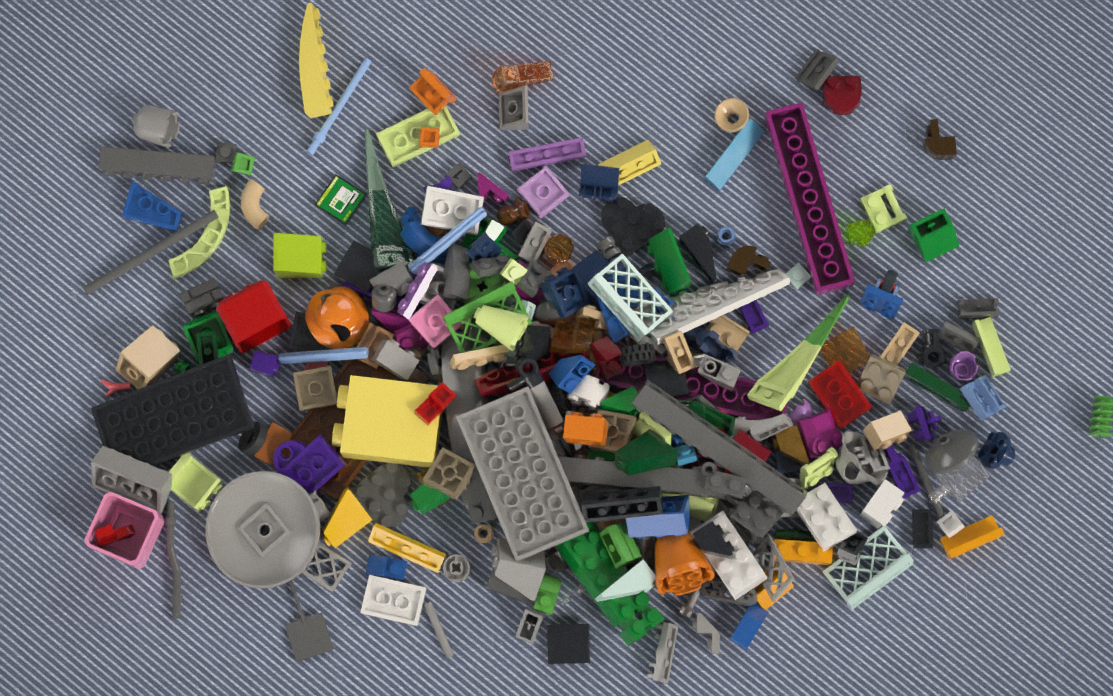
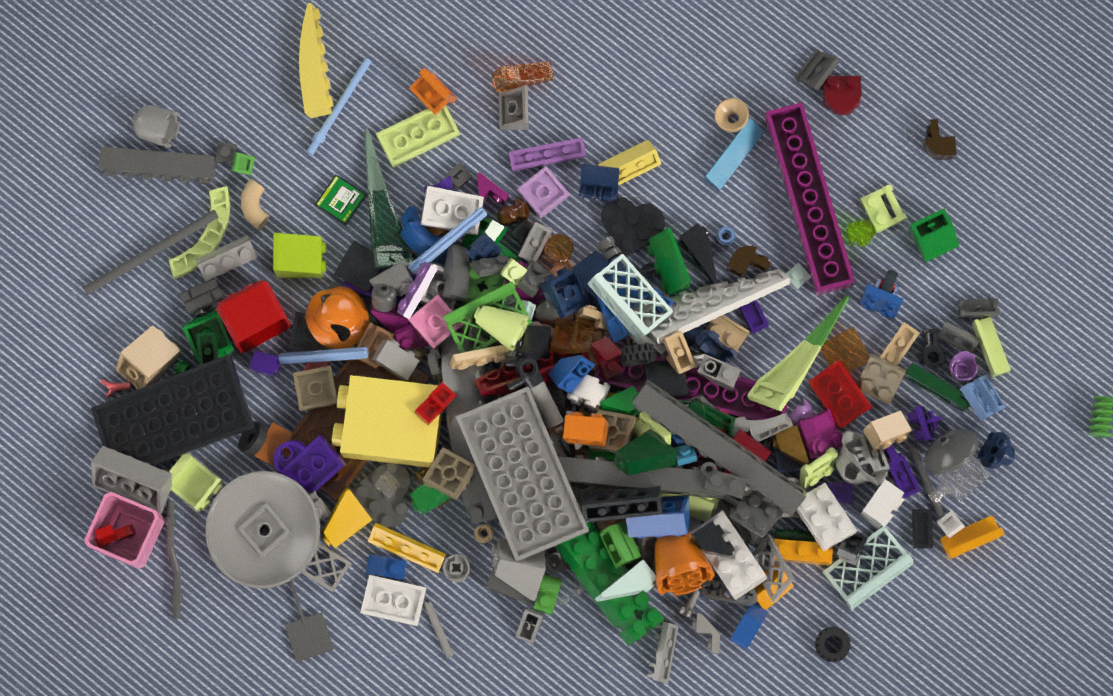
blue wing [122,181,183,232] -> none
orange tile [419,127,440,148] -> none
black slope [547,624,590,665] -> none
none -> light grey brick [196,235,258,281]
none -> clear slope [374,471,402,498]
none -> black tyre [815,626,851,663]

